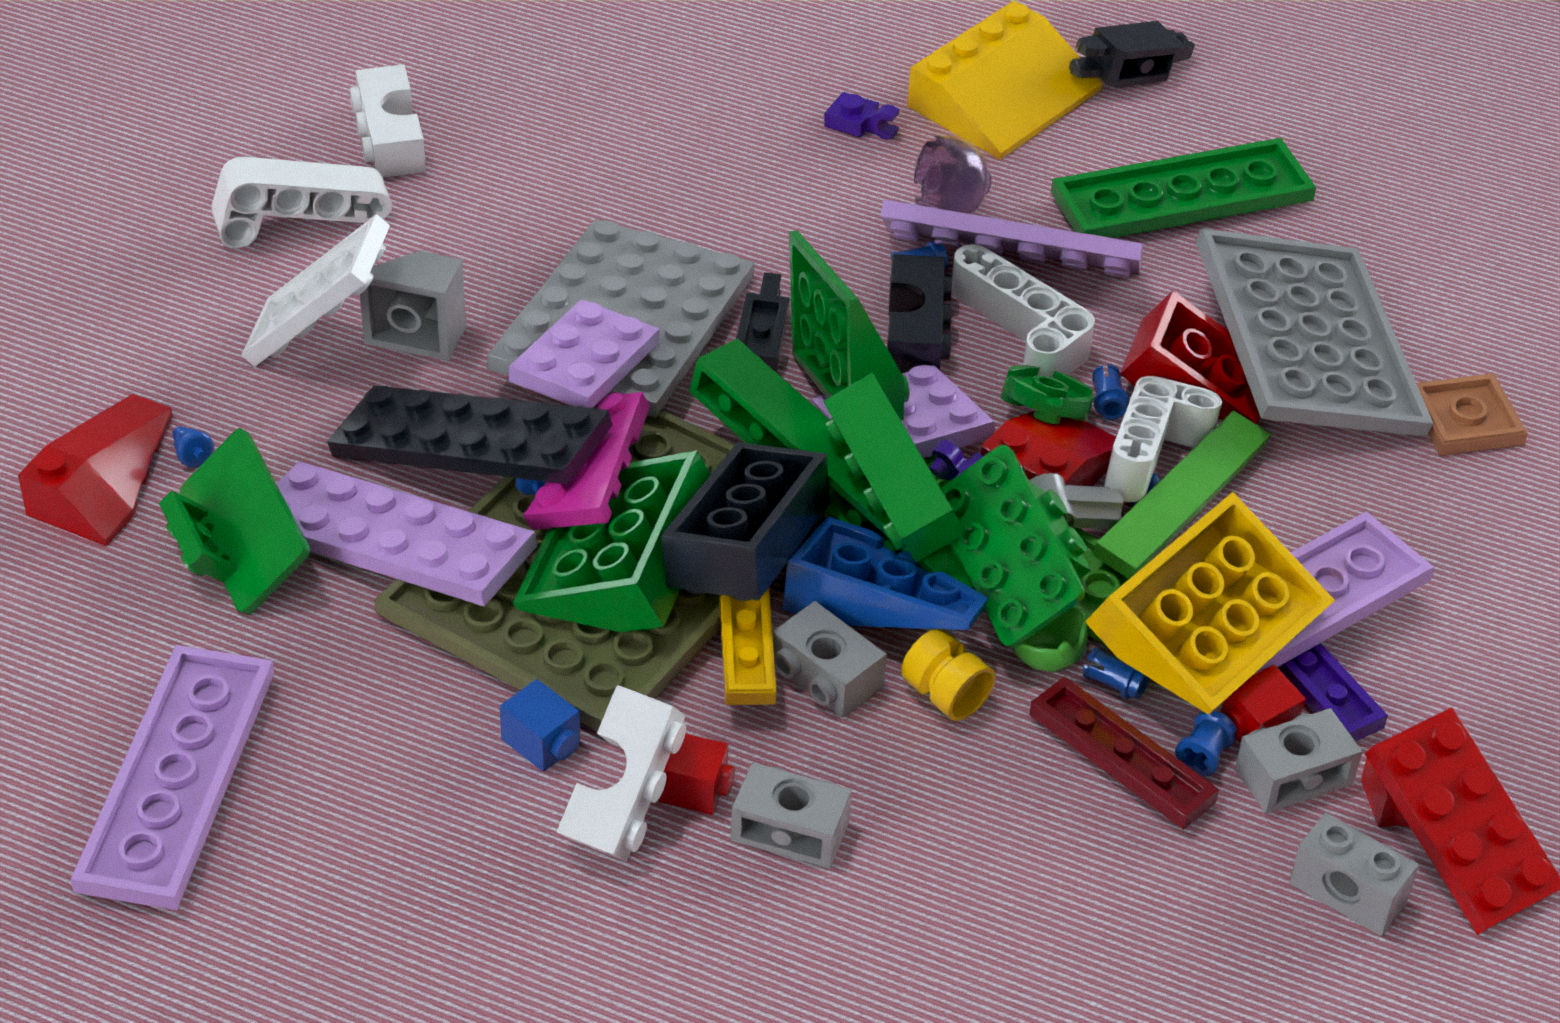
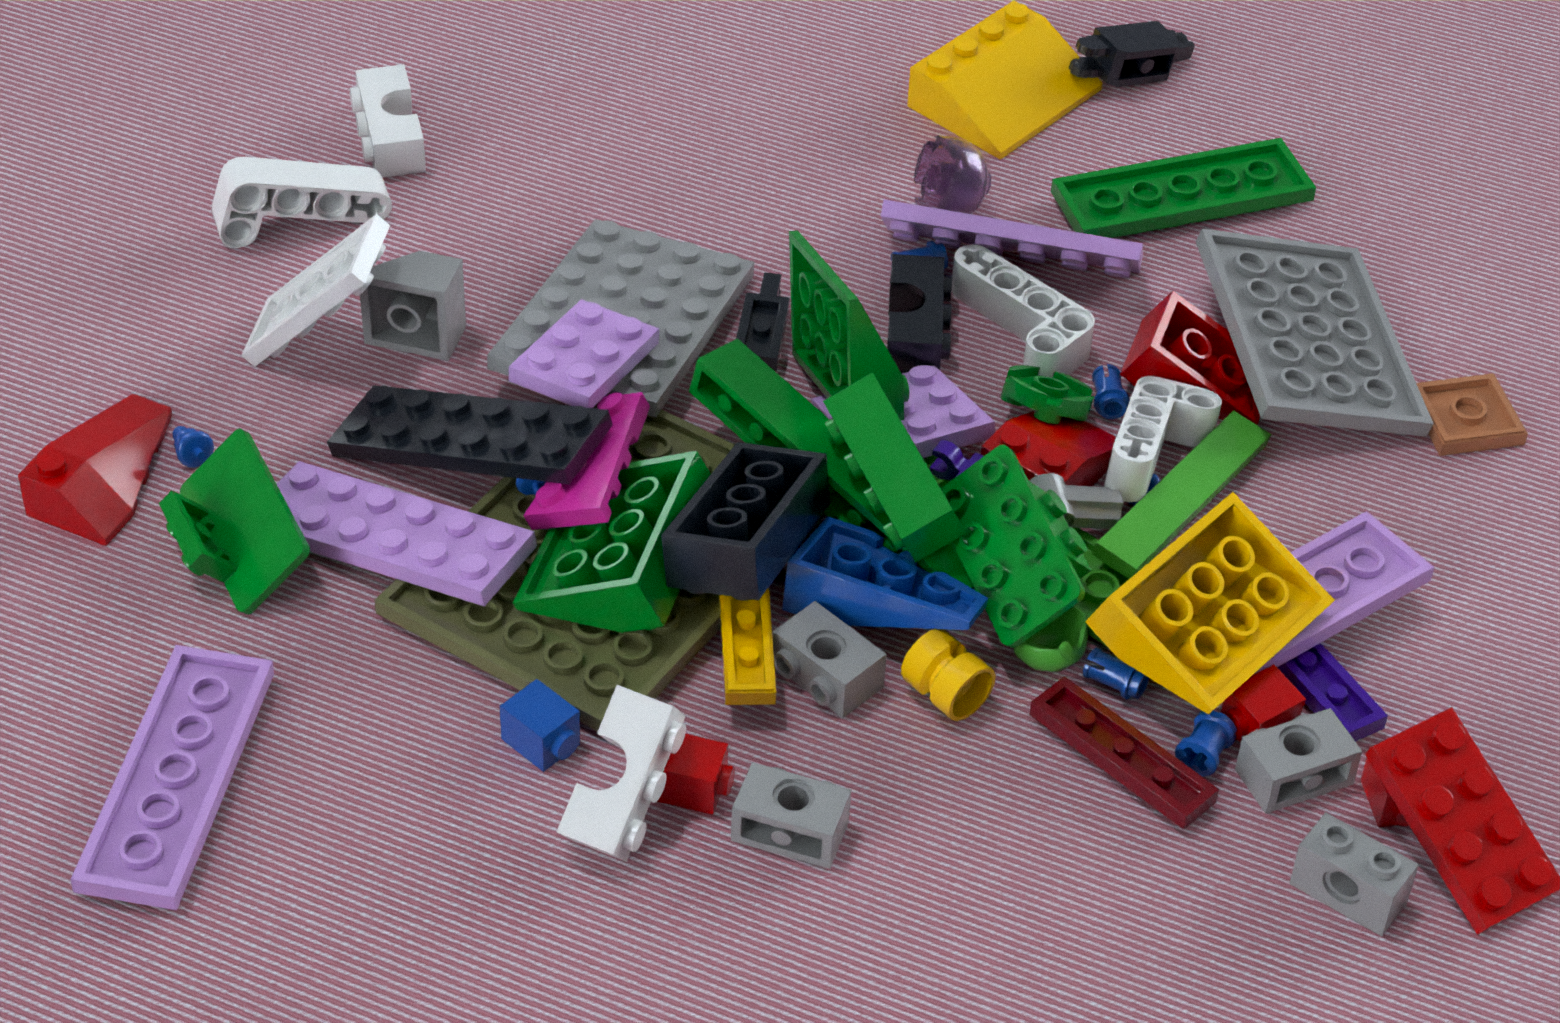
dark purple plate [824,92,899,140] -> none

